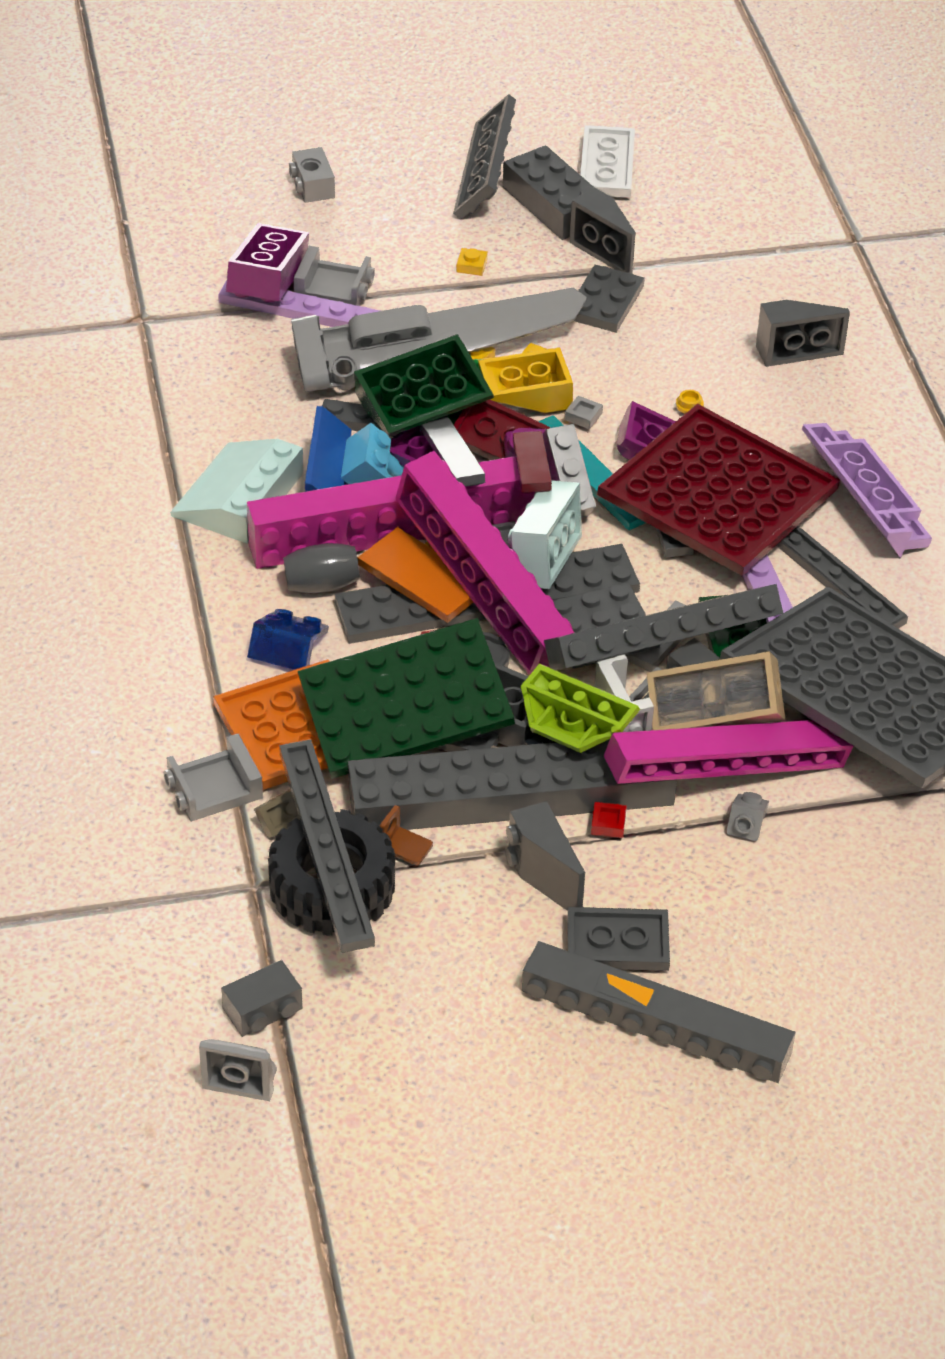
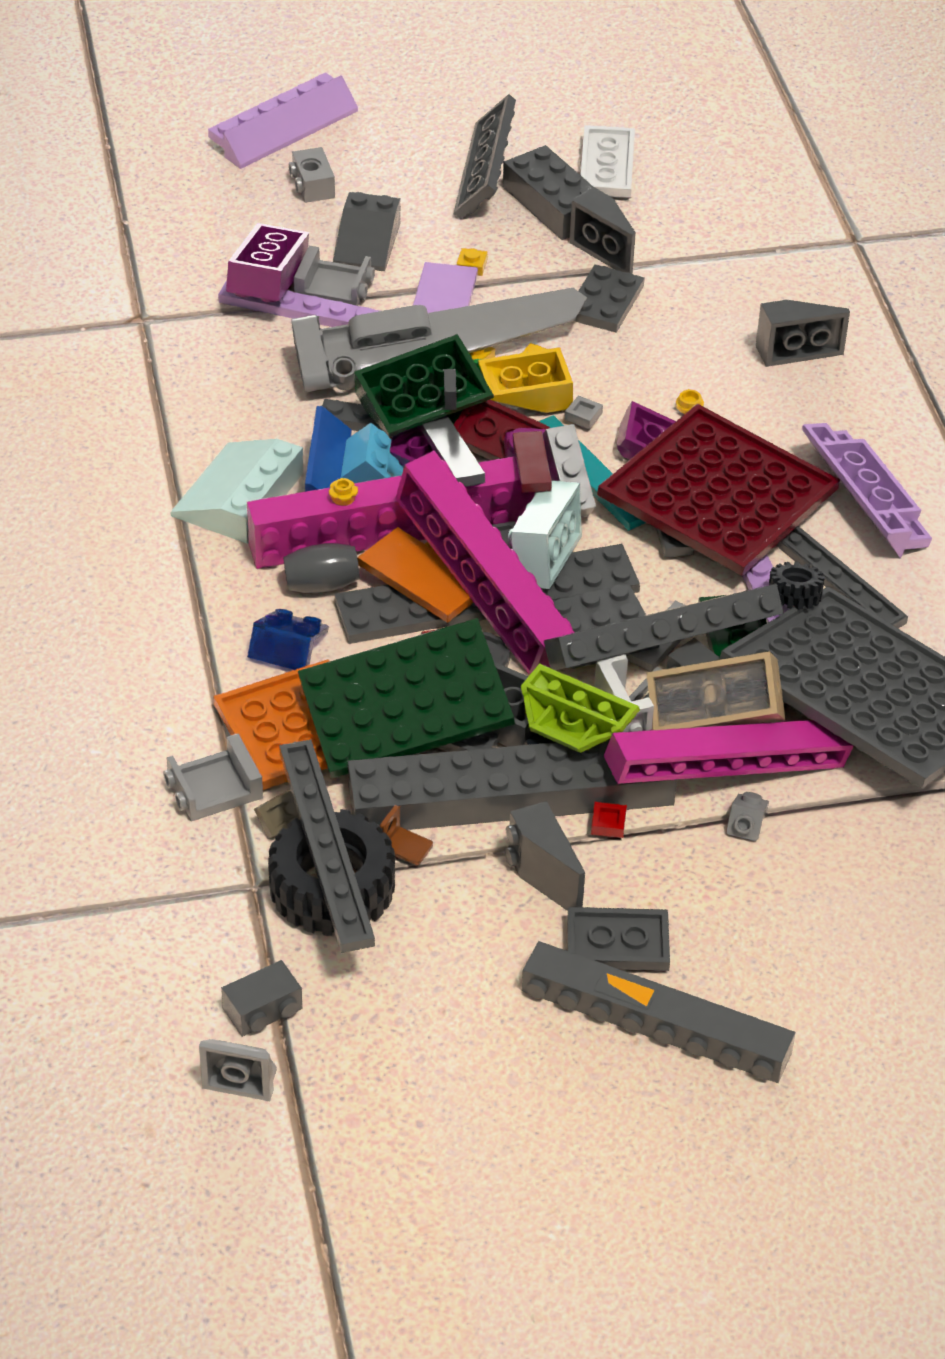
none -> lavender slope [208,72,358,169]
none -> yellow plate [329,478,358,506]
none -> dark grey slope [333,192,401,271]
none -> lavender tile [413,262,478,313]
none -> dark grey tile [444,369,457,410]
none -> black tyre [769,562,825,609]

